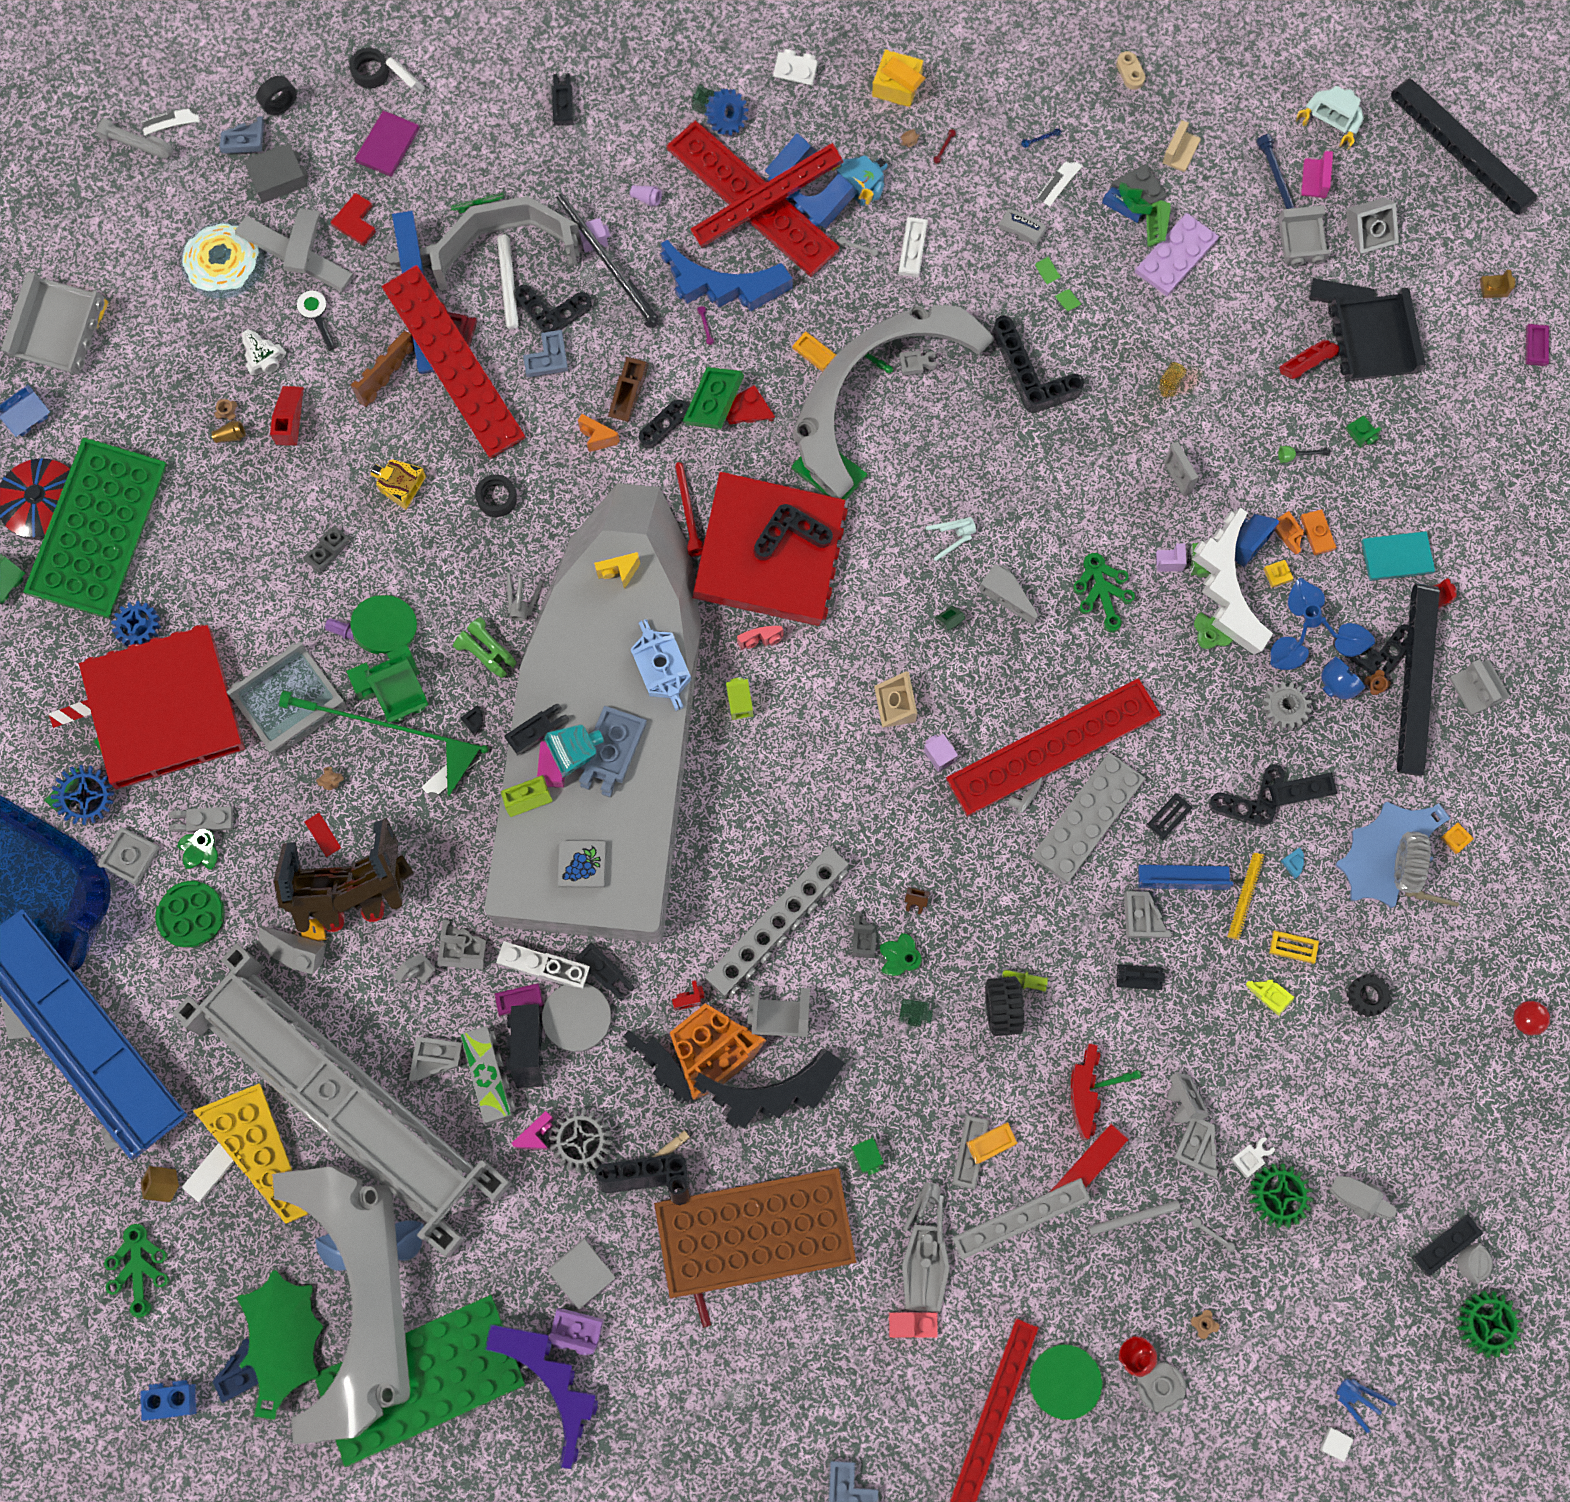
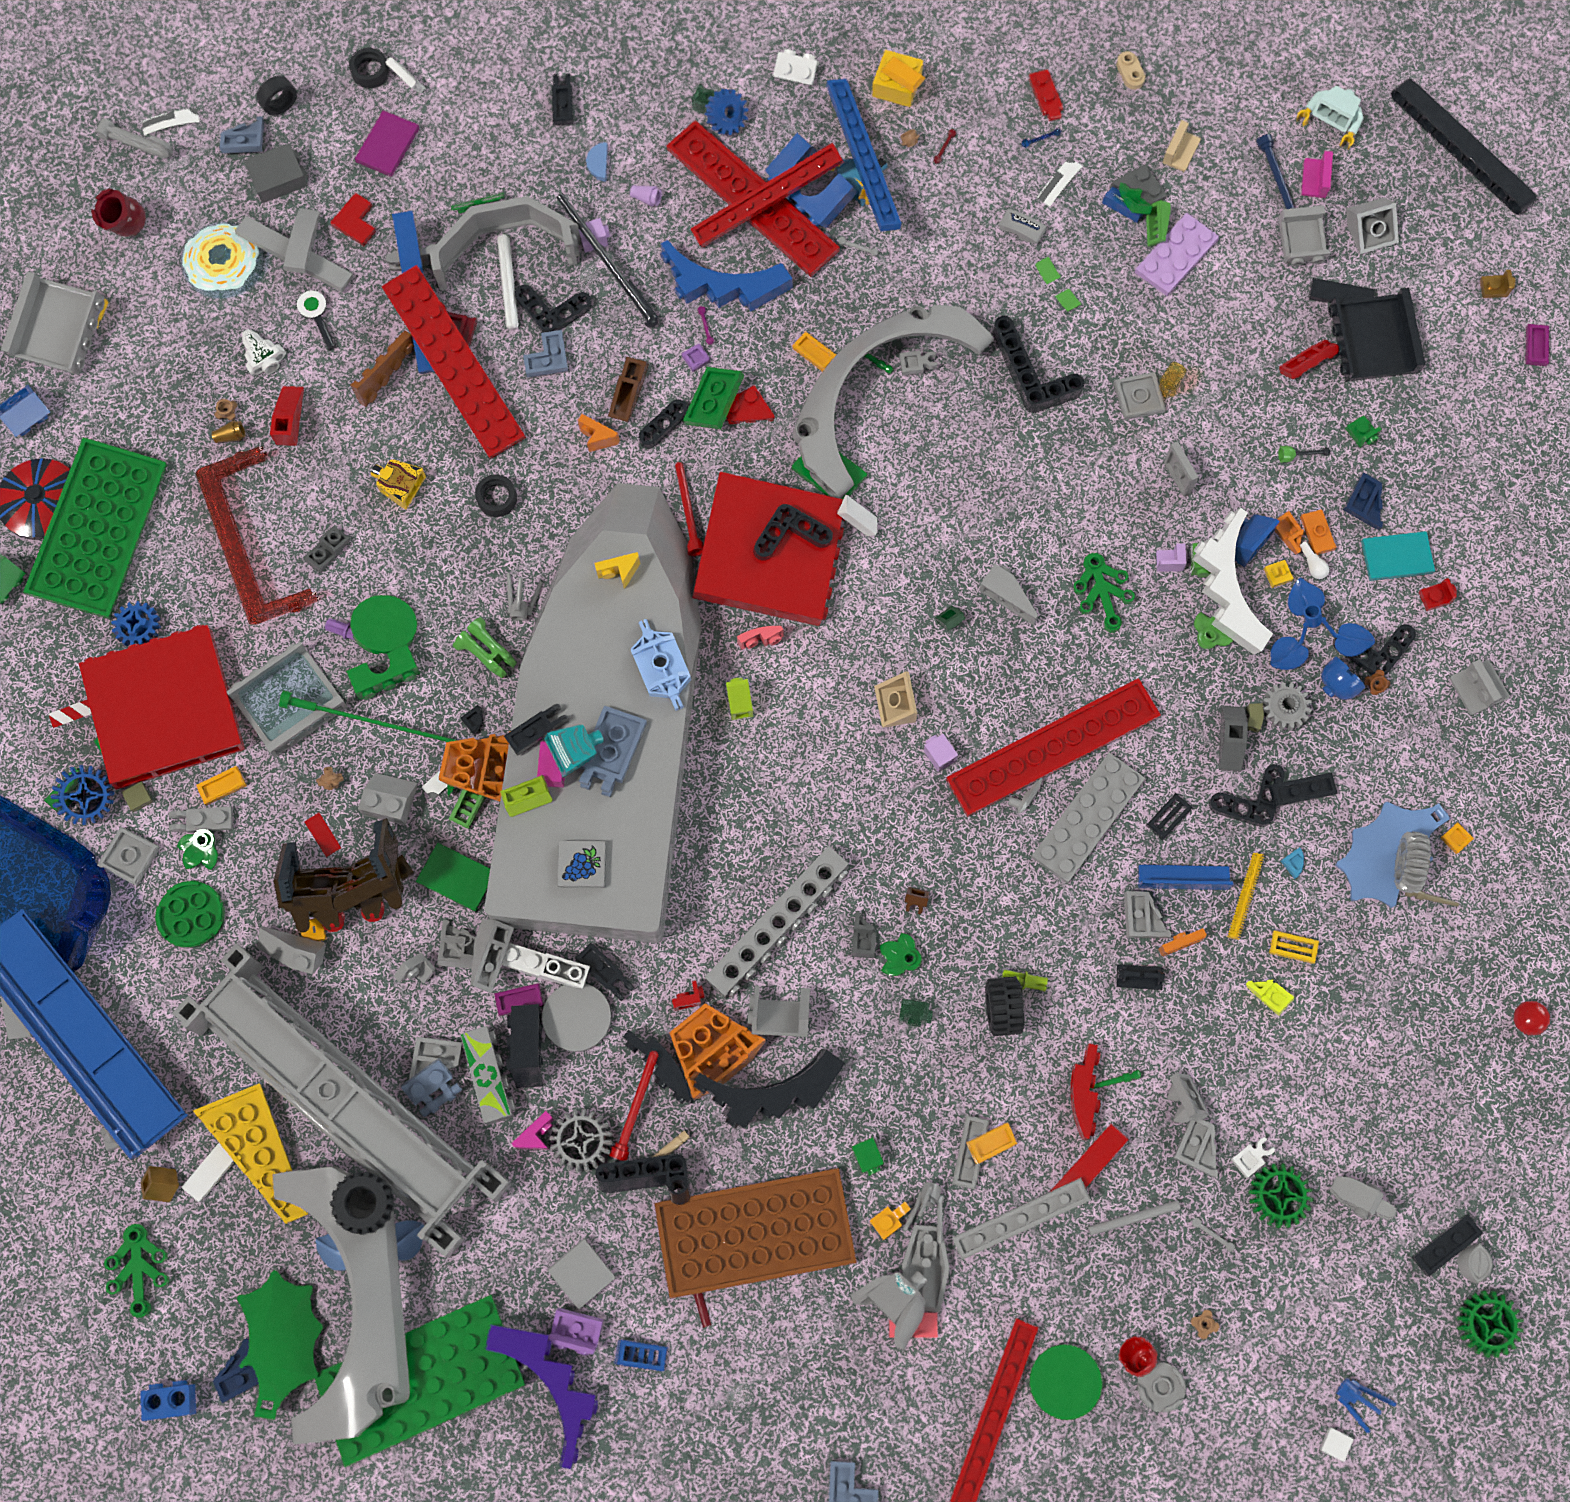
green panel [364,653,429,723] -> none
white tile [898,217,928,278] -> none
light aqua plant [925,517,976,561] -> none
black tyre [1347,974,1392,1017] -> none
black beam [1397,583,1439,776] -> none
none -> dark red tile [91,188,146,237]
none -> olive tile [122,781,153,813]
none -> clear red piece [195,446,320,625]
none -> light orange tile [196,765,247,806]
none -> black tyre [330,1172,395,1235]
none -> light grey slope [358,773,418,826]
none -> sand blue plate [401,1058,463,1117]
none -> green tile [416,842,490,913]
none -> orange wedge [439,731,510,802]
none -> bright green slope [449,790,487,829]
none -> light grey slope [470,919,514,993]
none -> medium blue tile [586,142,608,182]
none -> red piece [609,1051,658,1161]
none -> blue slope [614,1340,668,1372]
none -> medium lavender tile [681,344,710,372]
none -> blue plate [826,78,901,232]
none -> white slope [837,495,877,536]
none -> light grey torso [850,1271,928,1350]
none -> light orange plate [870,1202,911,1240]
none -> red hinge [1028,69,1063,122]
none -> light grey tile [1114,372,1166,421]
none -> orange plate [1159,928,1207,957]
none -> dark grey slope [1219,705,1248,772]
none -> olive piece [1246,703,1264,733]
none -> white piece [1300,542,1329,579]
none -> dark blue wing [1343,472,1383,530]

